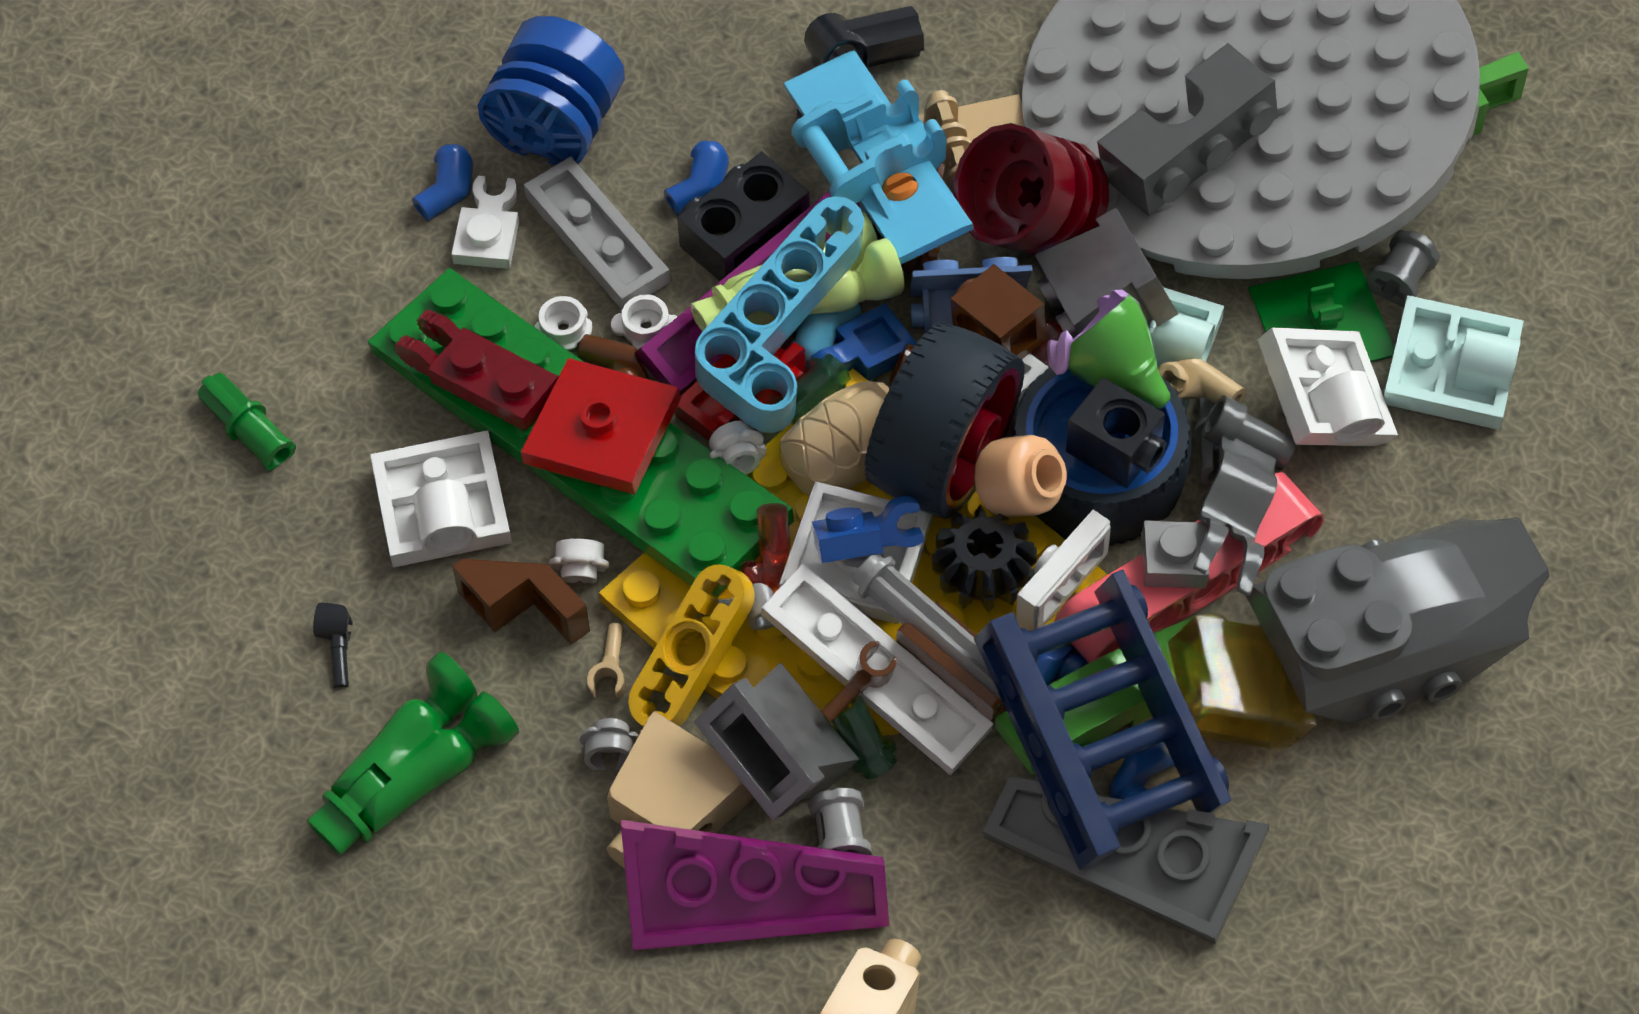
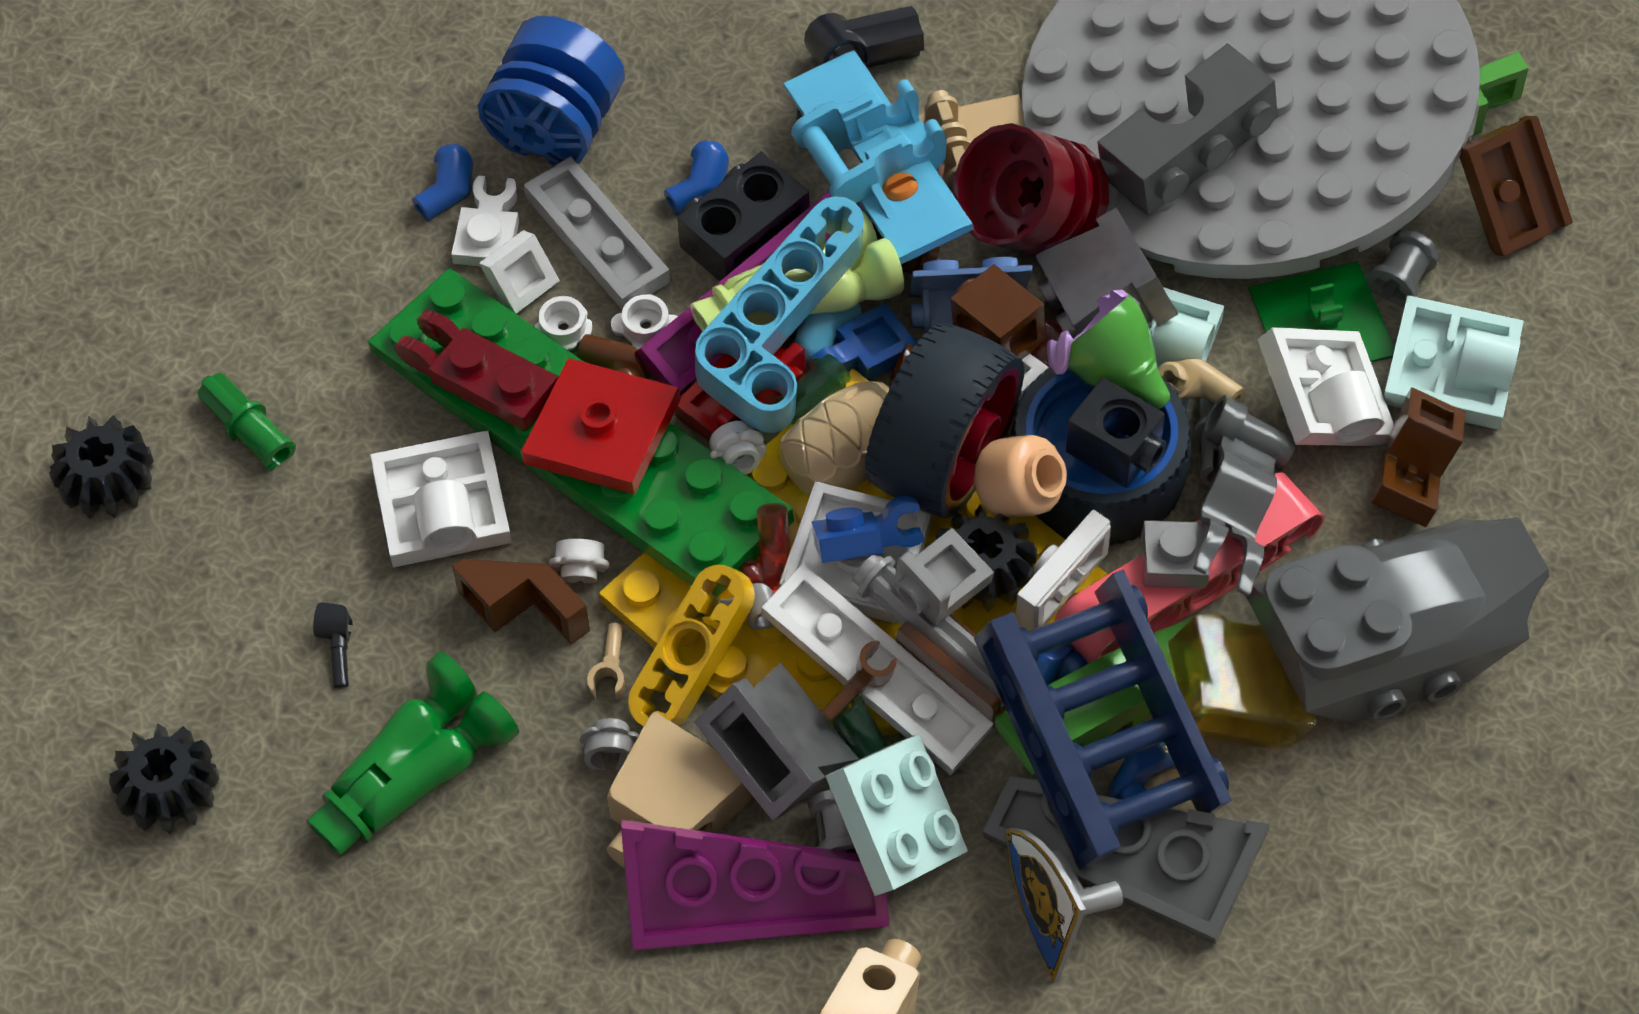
none -> black gear [49,415,154,519]
none -> black gear [109,723,219,835]
none -> white plate [479,230,560,314]
none -> light aqua plate [825,734,968,896]
none -> light grey bracket [894,528,994,626]
none -> shield [1006,827,1123,983]
none -> reddish brown slope [1371,387,1465,528]
none -> reddish brown plate [1459,115,1573,256]

